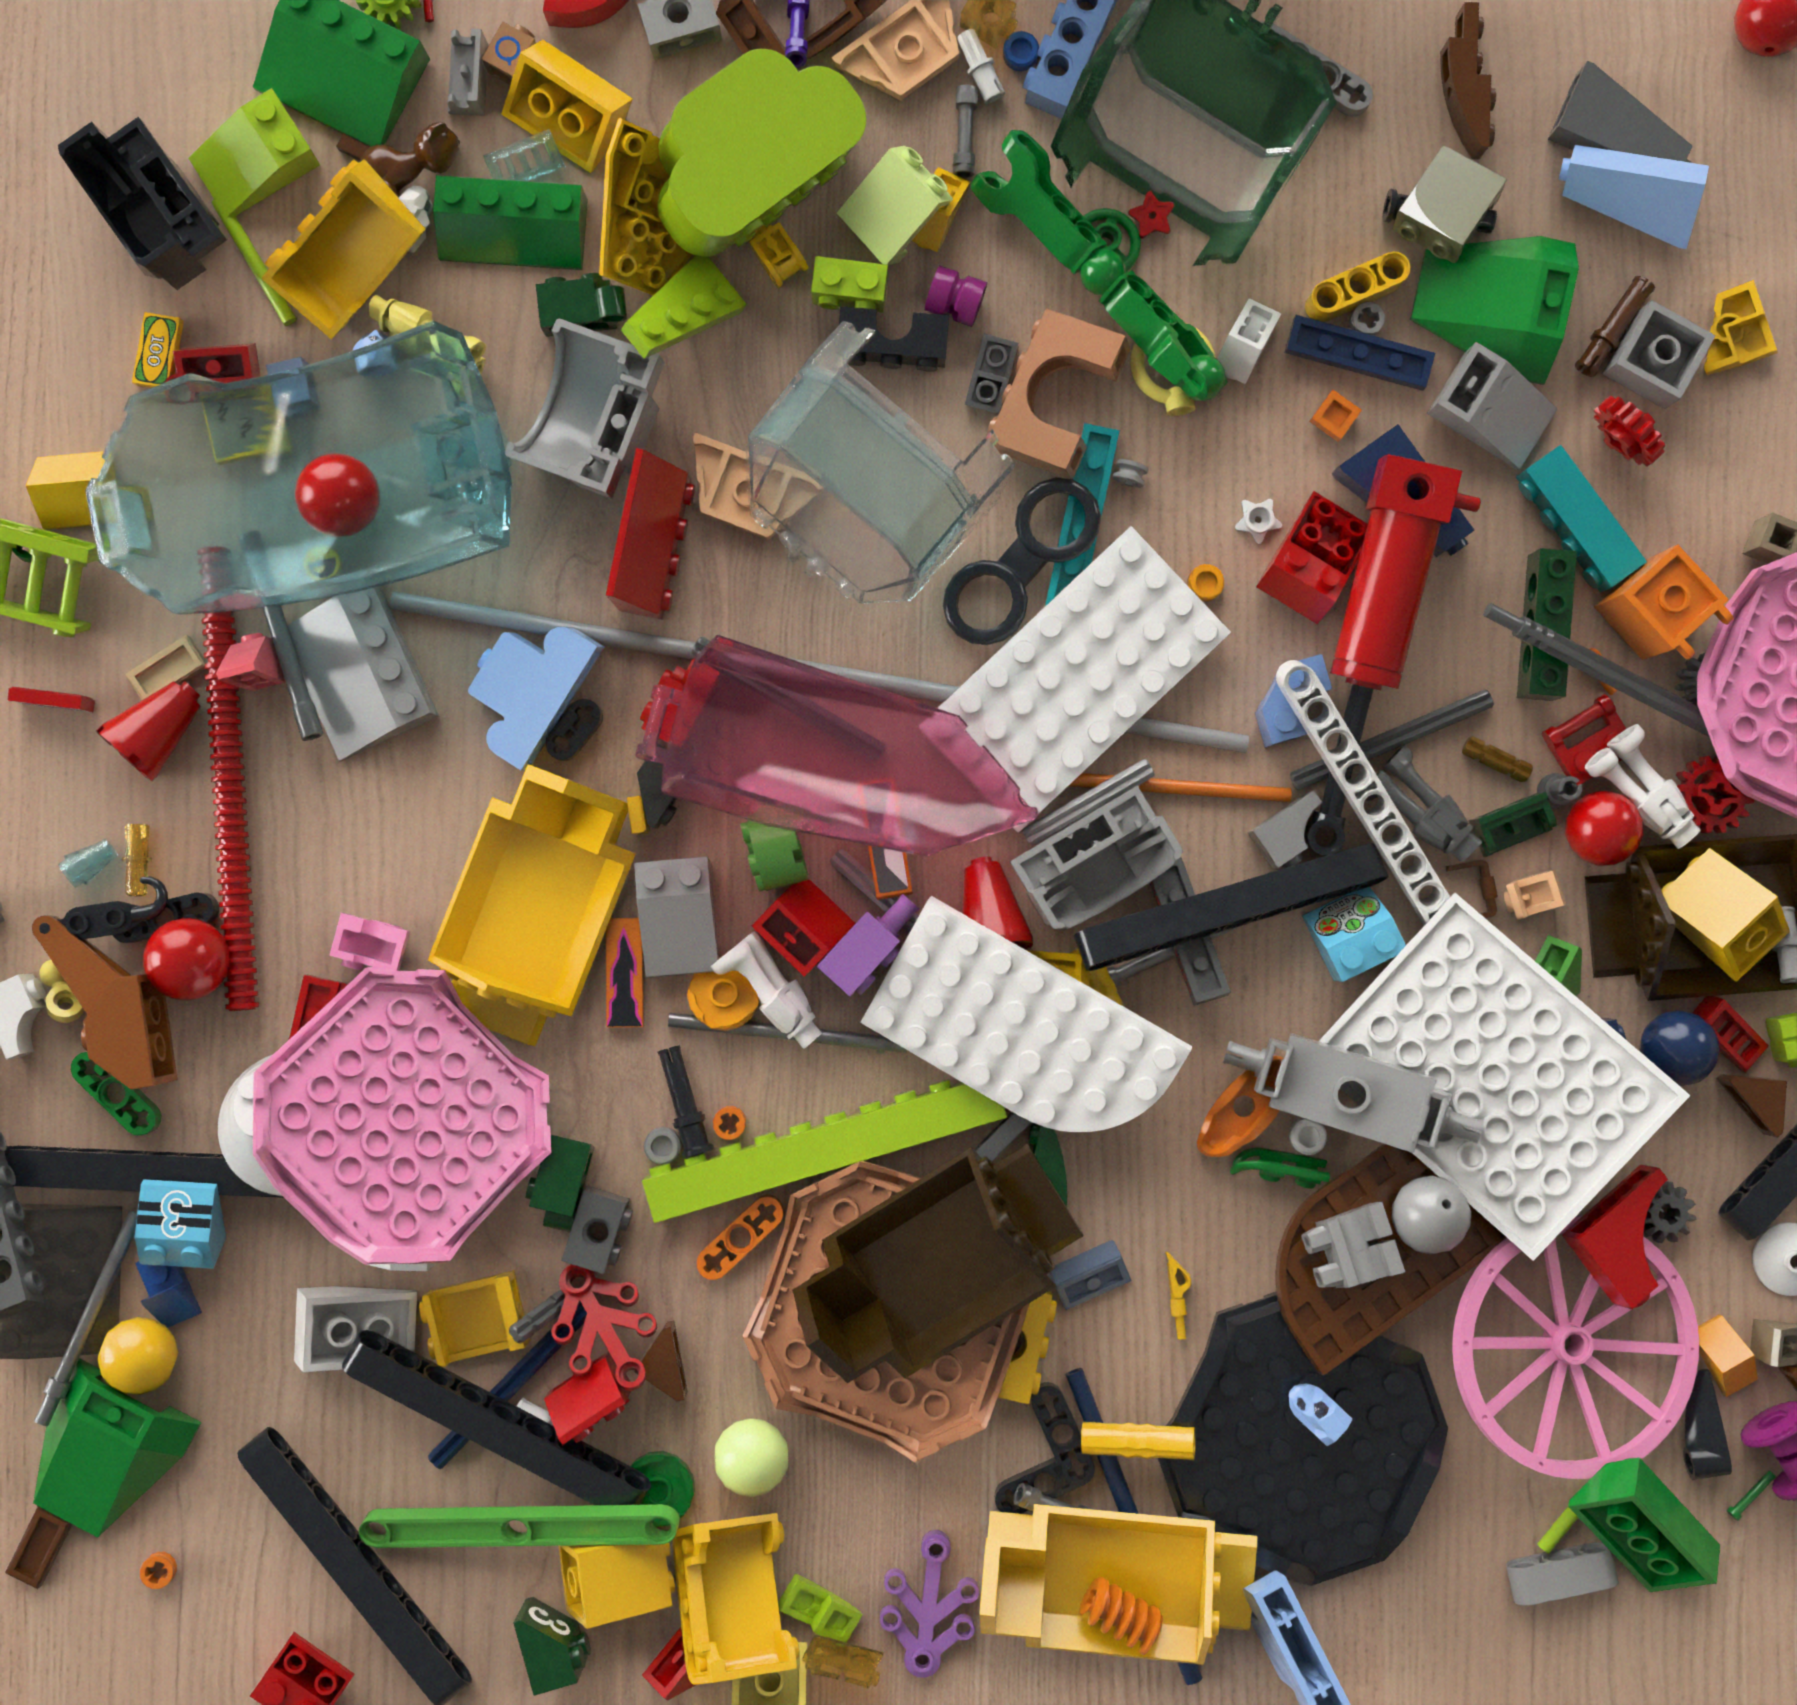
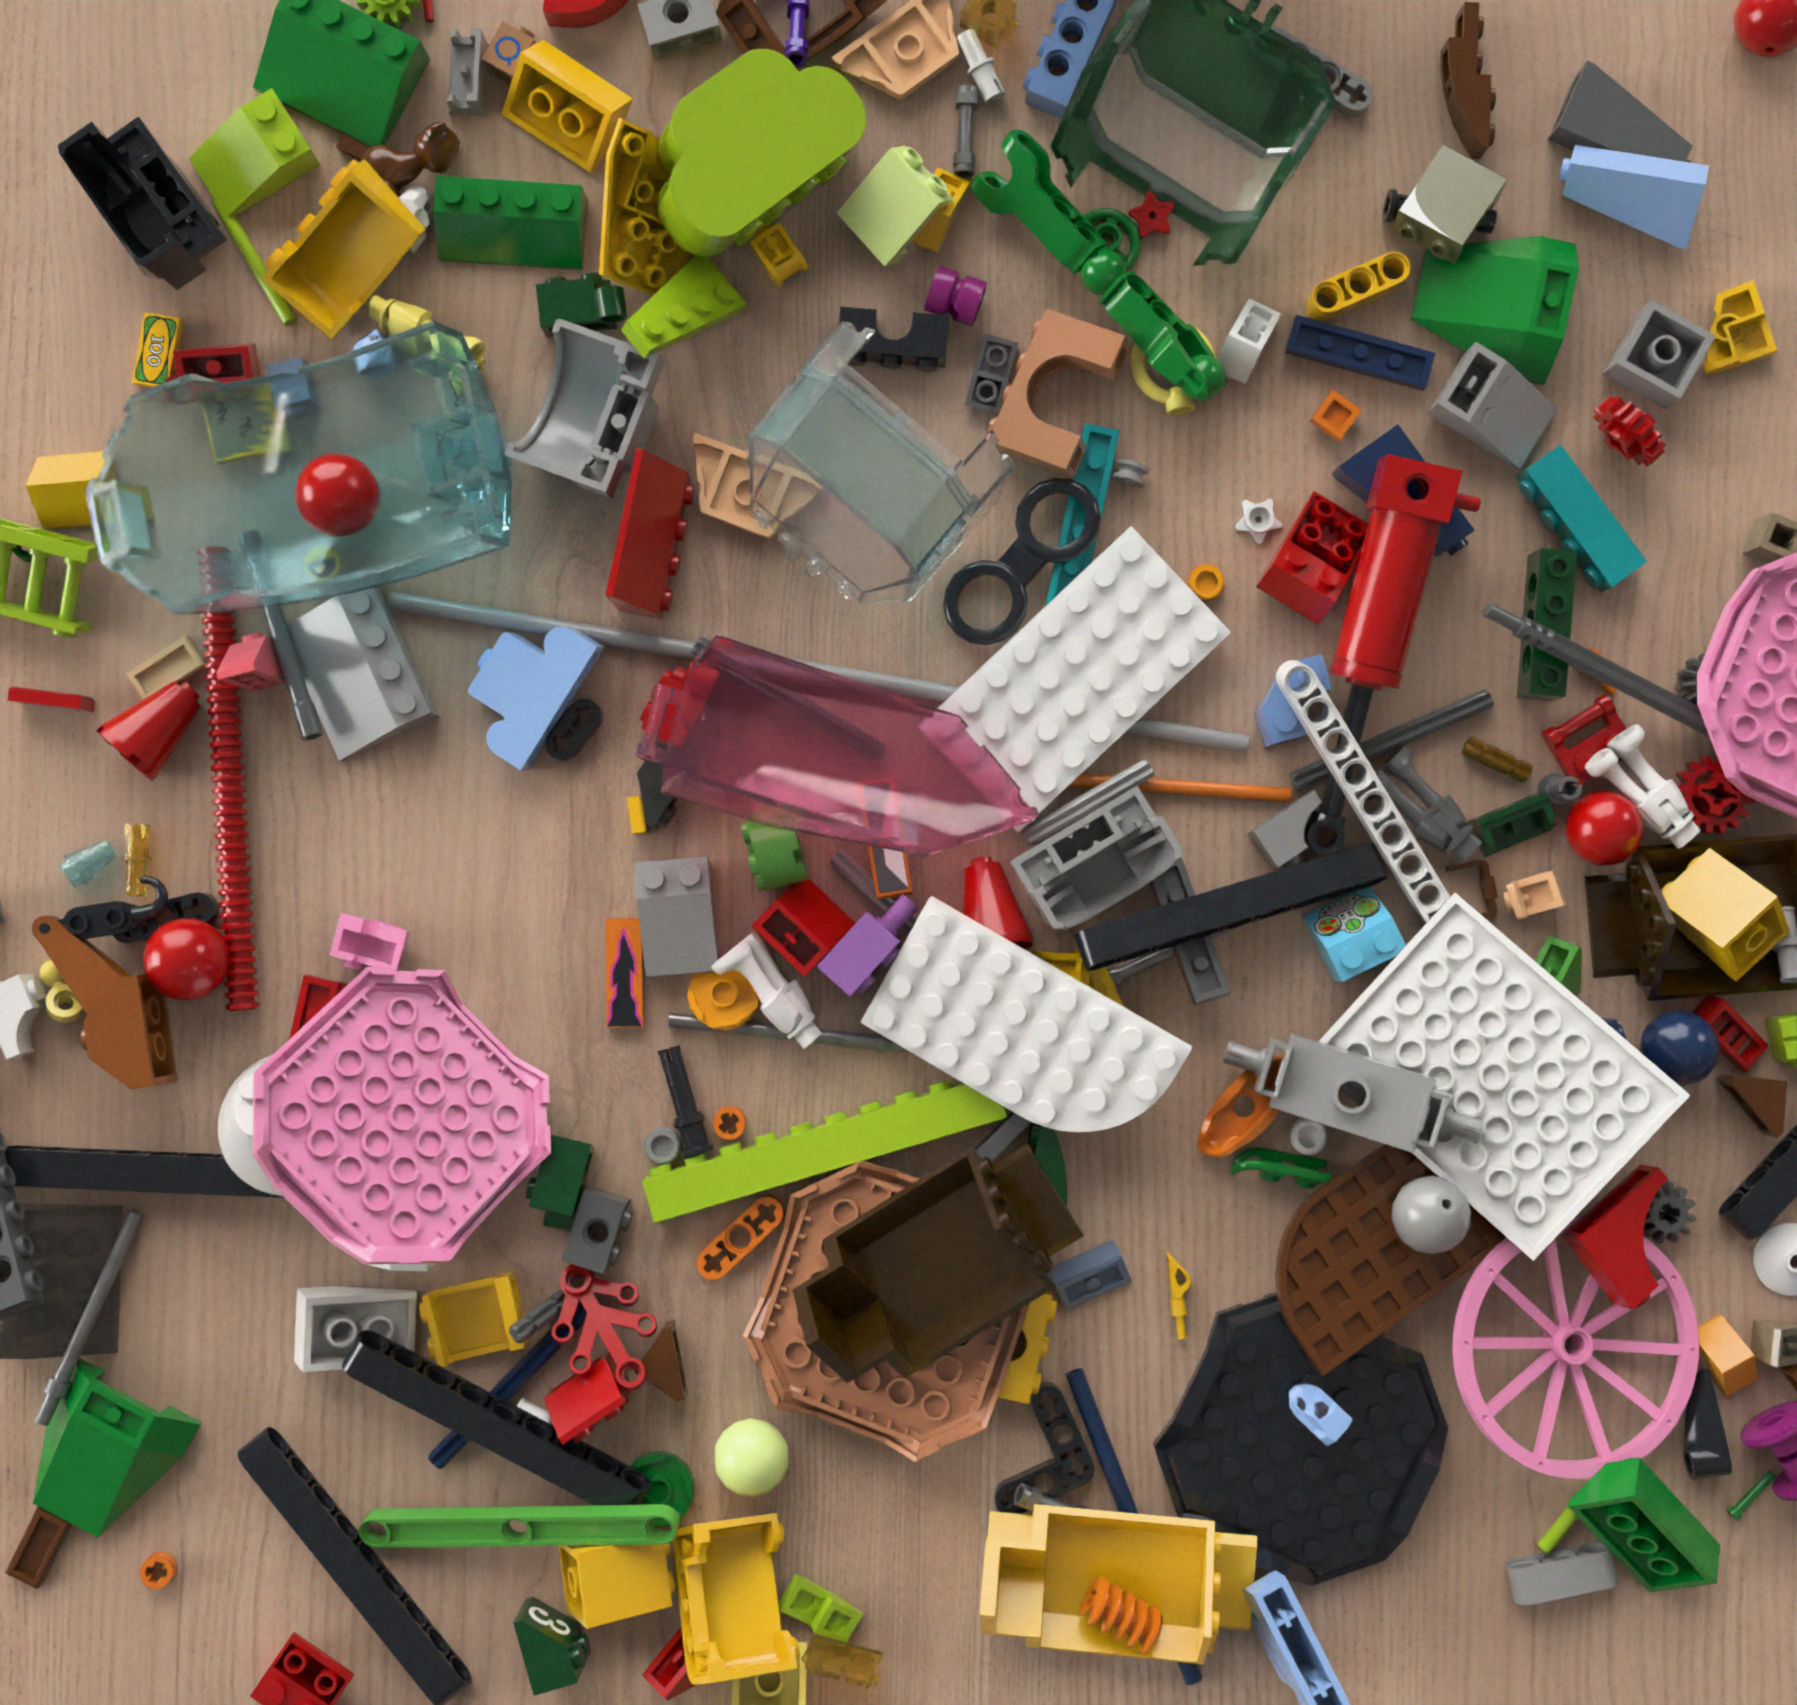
green beam [70,1052,162,1136] -> none
yellow piece [97,1317,179,1395] -> none
medium azure slope [134,1179,226,1269] -> none
blue slope [135,1261,202,1328] -> none
yellow panel [428,764,636,1047] -> none
clear light blue slope [483,129,565,181] -> none
lime brick [811,256,888,313] -> none
medium lavender plant [880,1530,979,1678] -> none
blue tile [1003,31,1039,72] -> none
yellow axle [1081,1422,1195,1460] -> none
light grey hips [1301,1202,1405,1288] -> none
light grey bush [1349,302,1385,336] -> none
reddish brown pin [1575,276,1655,377] -> none
orange container [1594,544,1734,660] -> none

